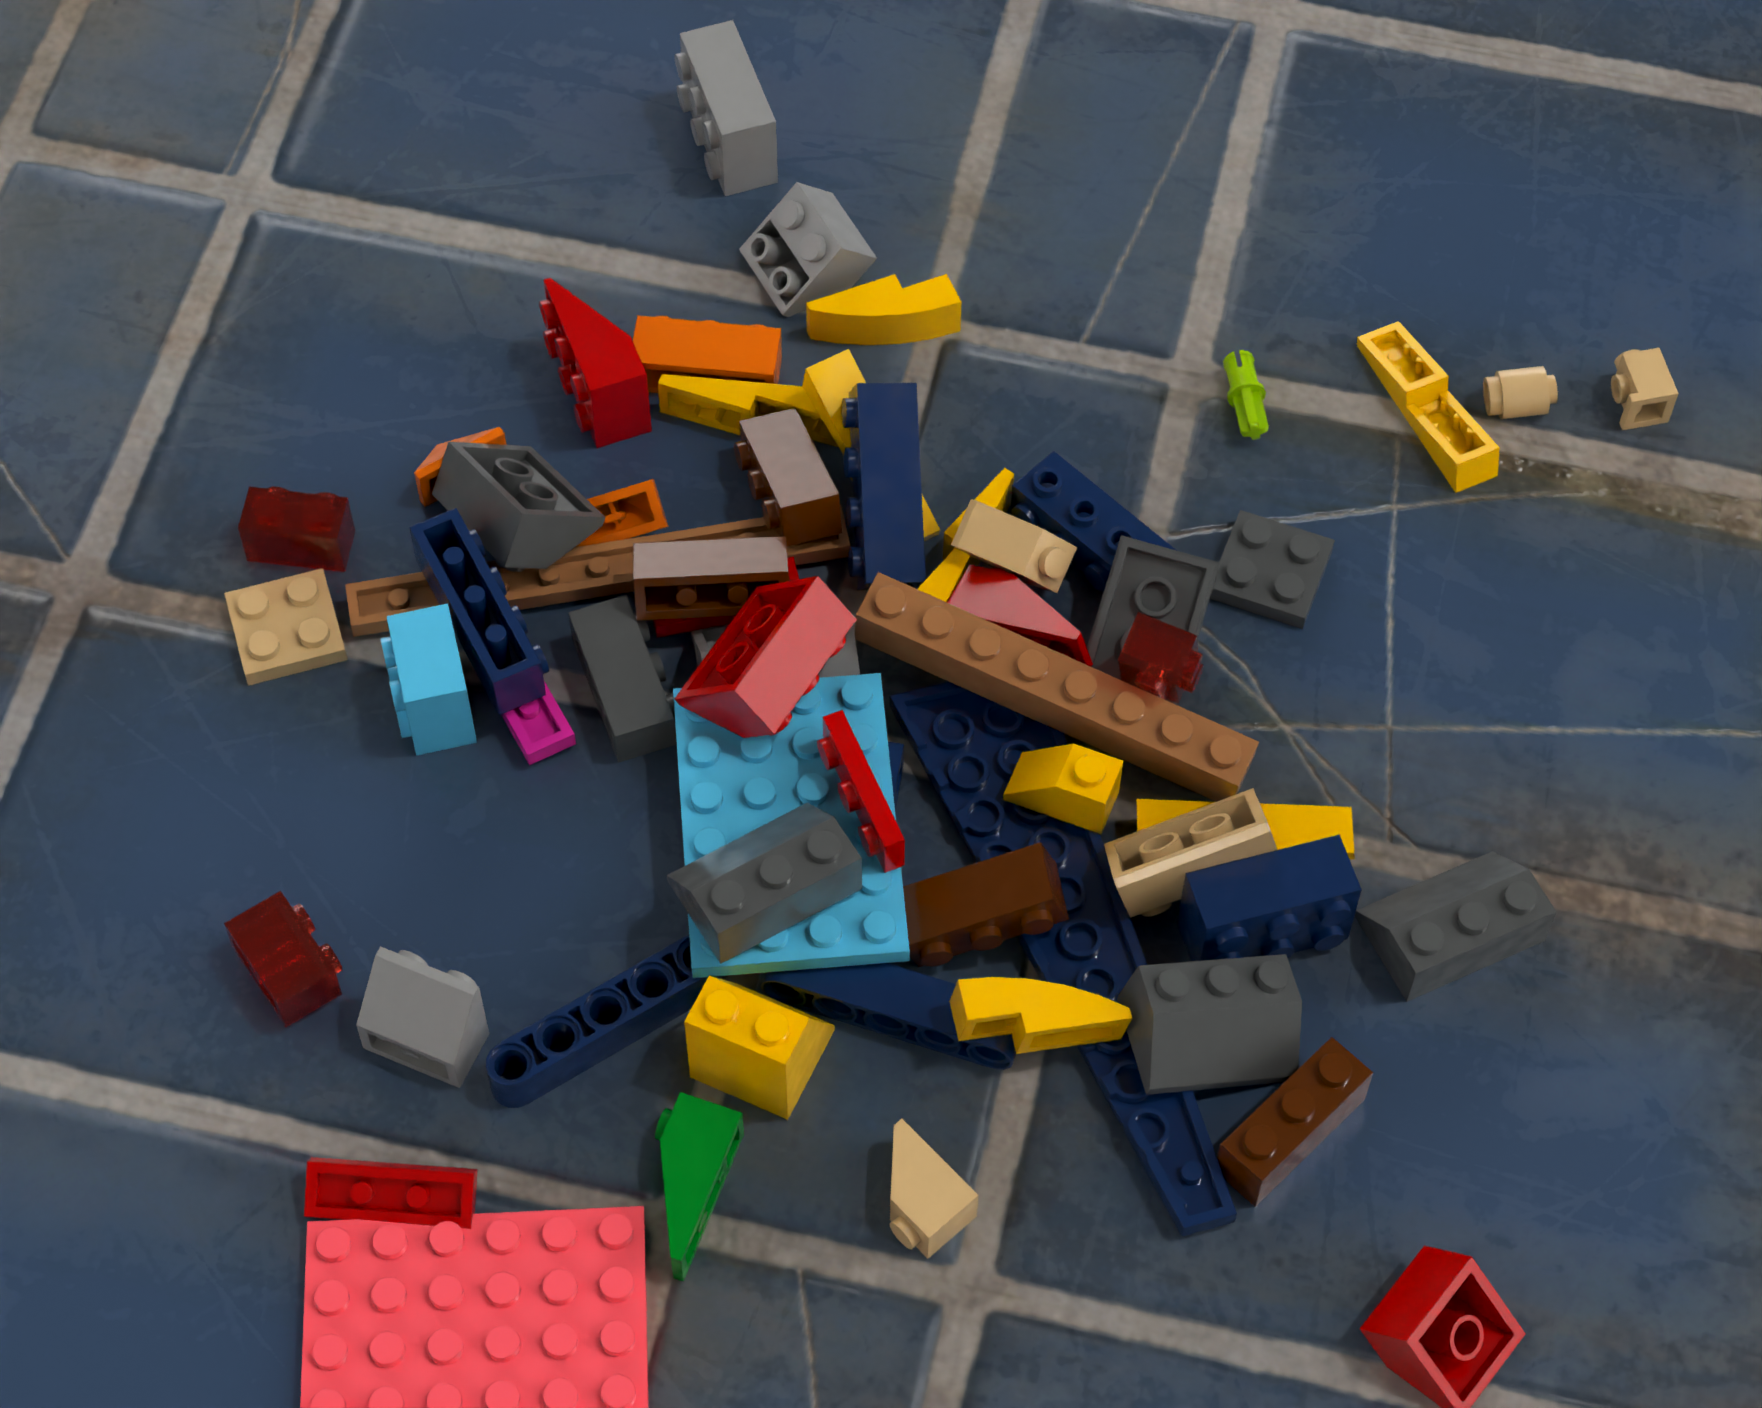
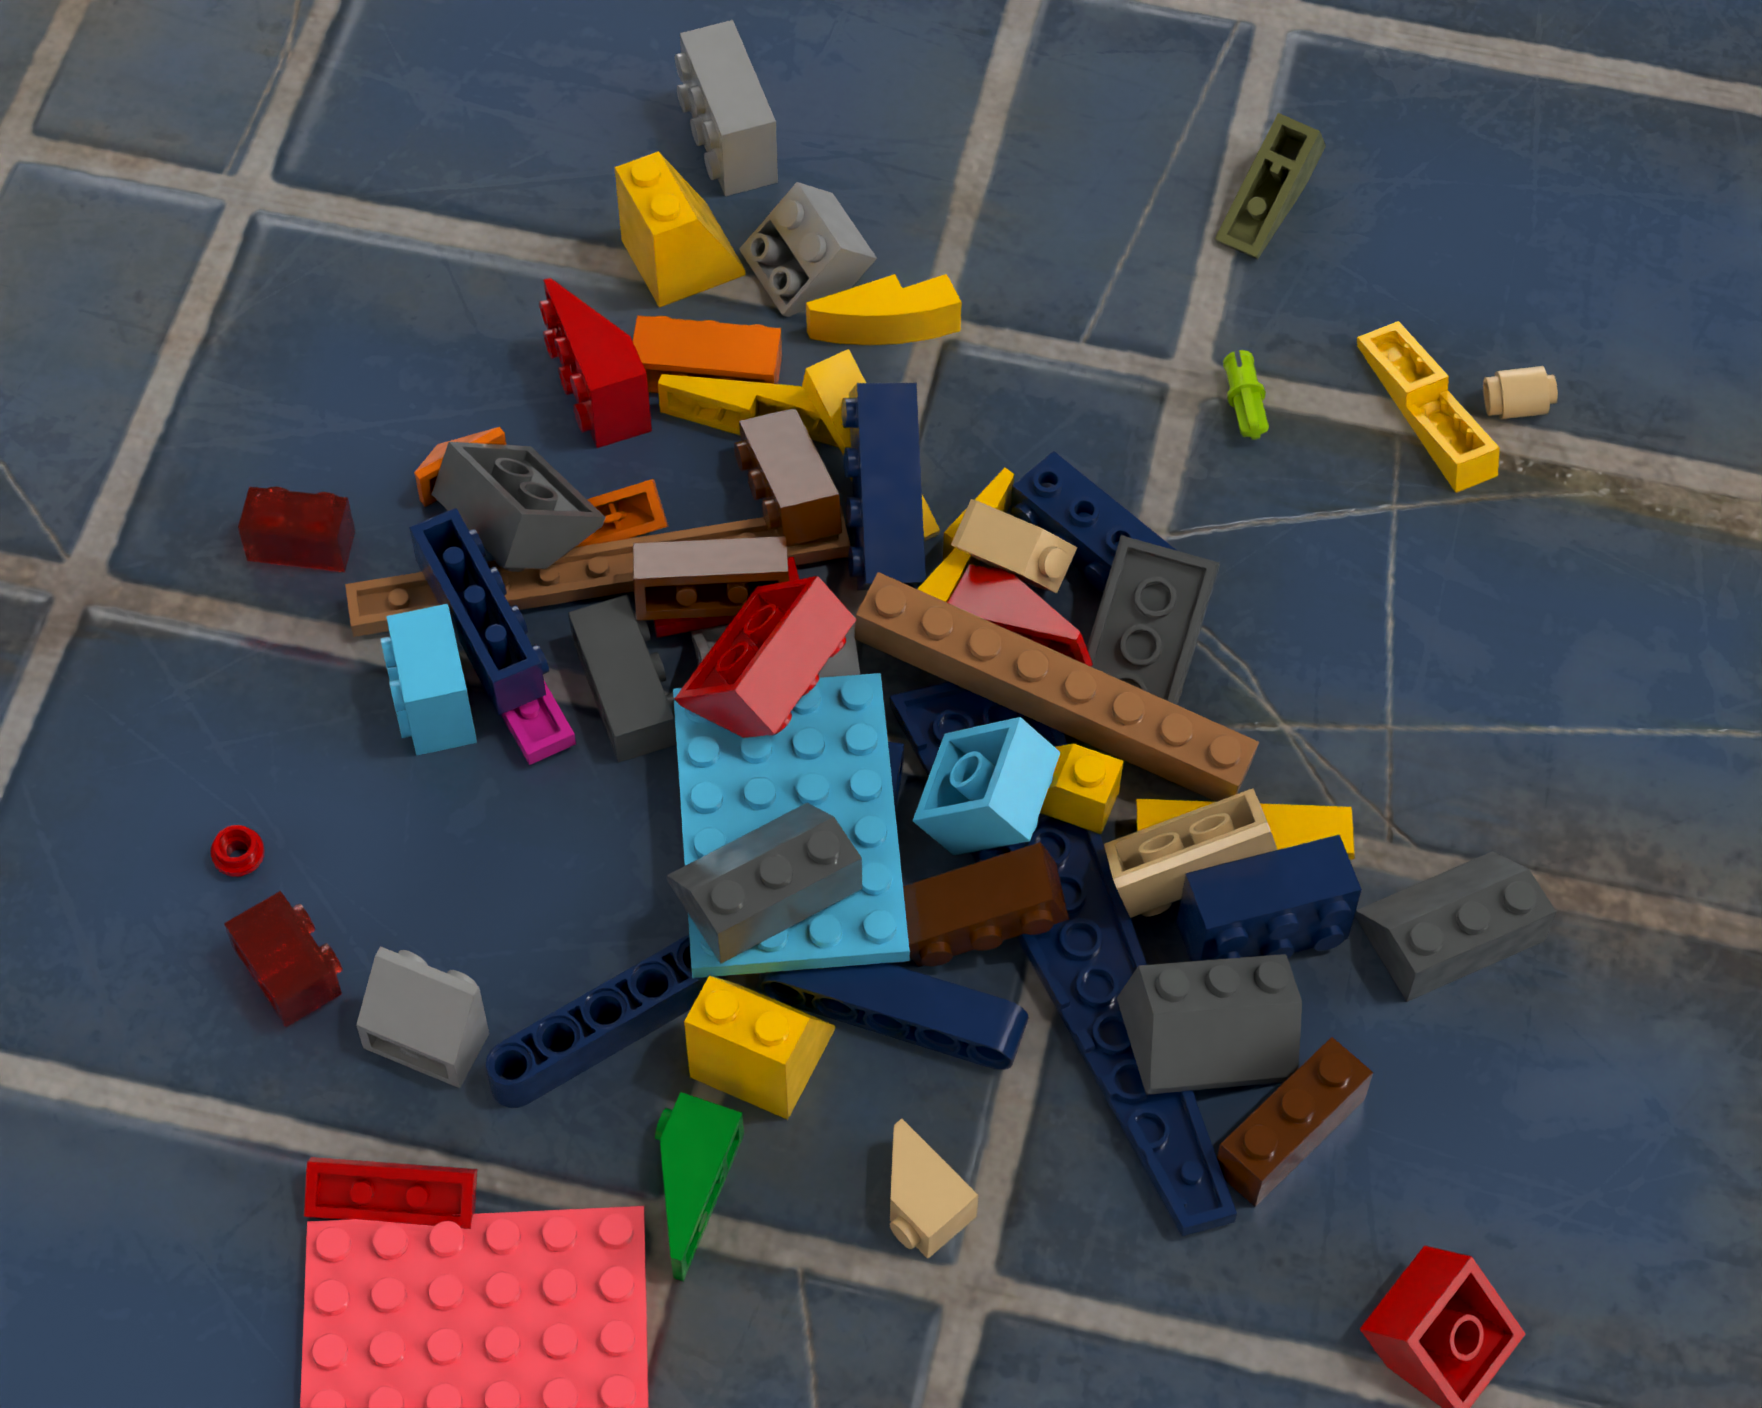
tan plate [224,568,348,686] -> none
red plate [817,710,905,873] -> none
yellow slope [949,977,1132,1054] -> none
clear red brick [1118,612,1204,703] -> none
dark grey plate [1210,510,1335,629] -> none
tan brick [1611,348,1679,430] -> none
none -> red plate [211,825,265,877]
none -> yellow slope [614,151,745,308]
none -> medium azure brick [913,717,1061,855]
none -> olive slope [1215,113,1326,260]

